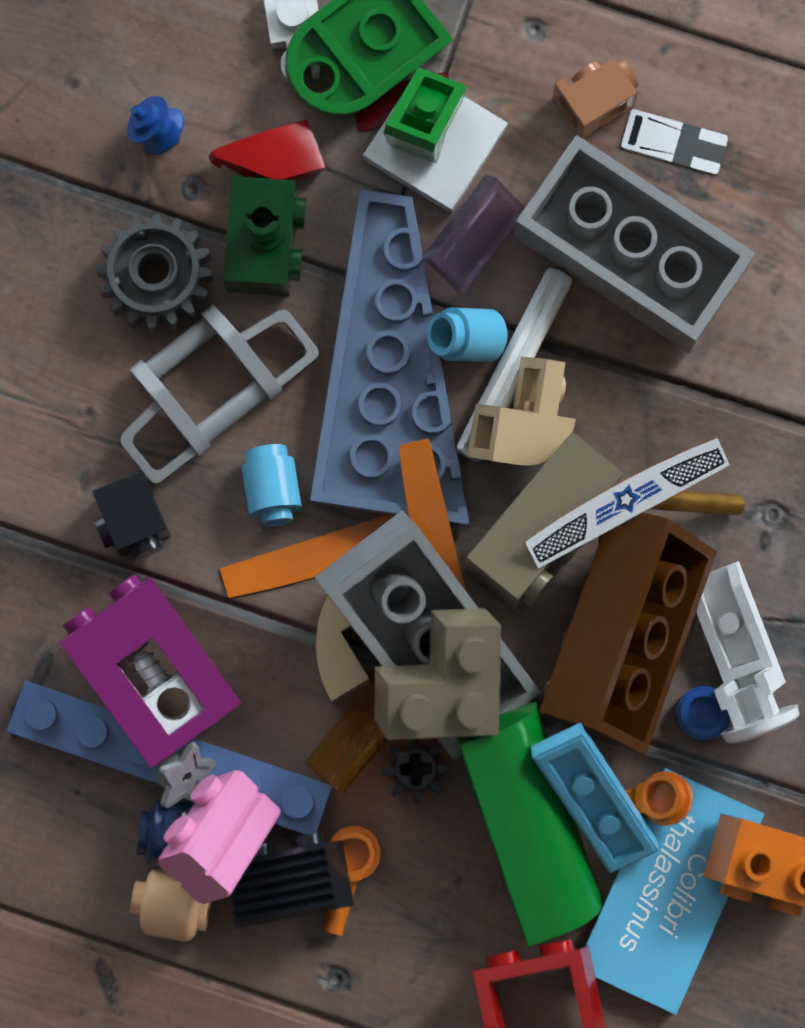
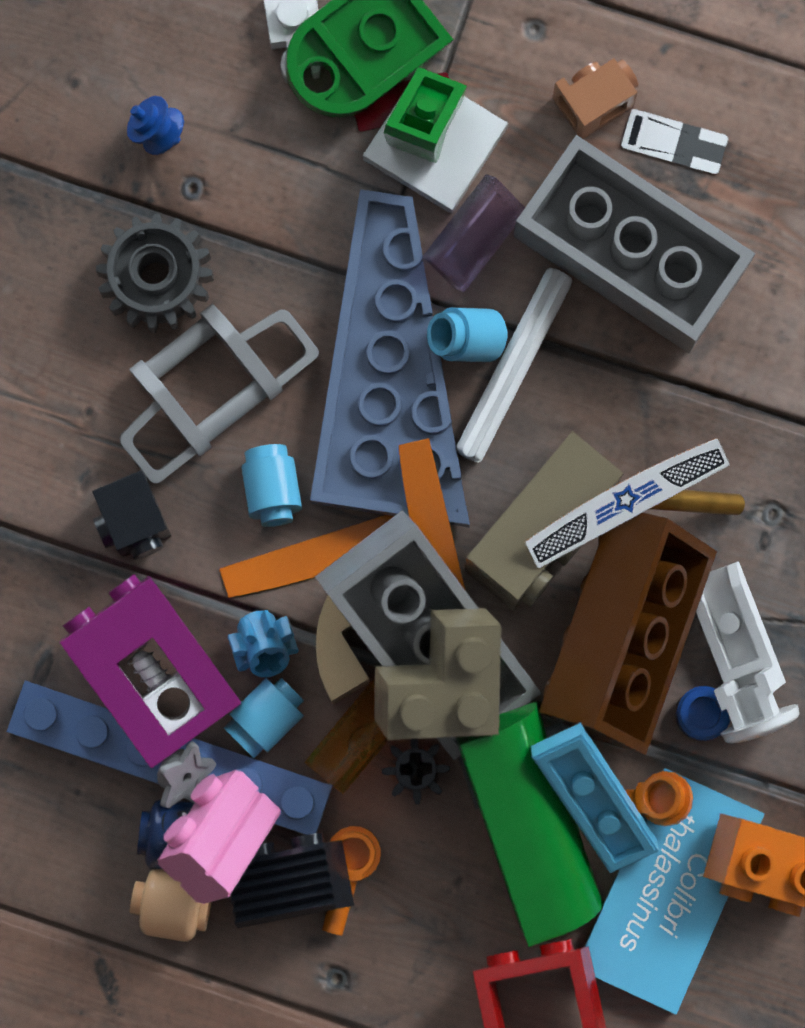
red slope [208,119,326,181] -> none
dark green brick [223,176,307,296] -> none
tan brick [467,357,576,466] -> none
none -> medium azure brick [223,678,304,758]
none -> dark azure gear [227,610,299,677]

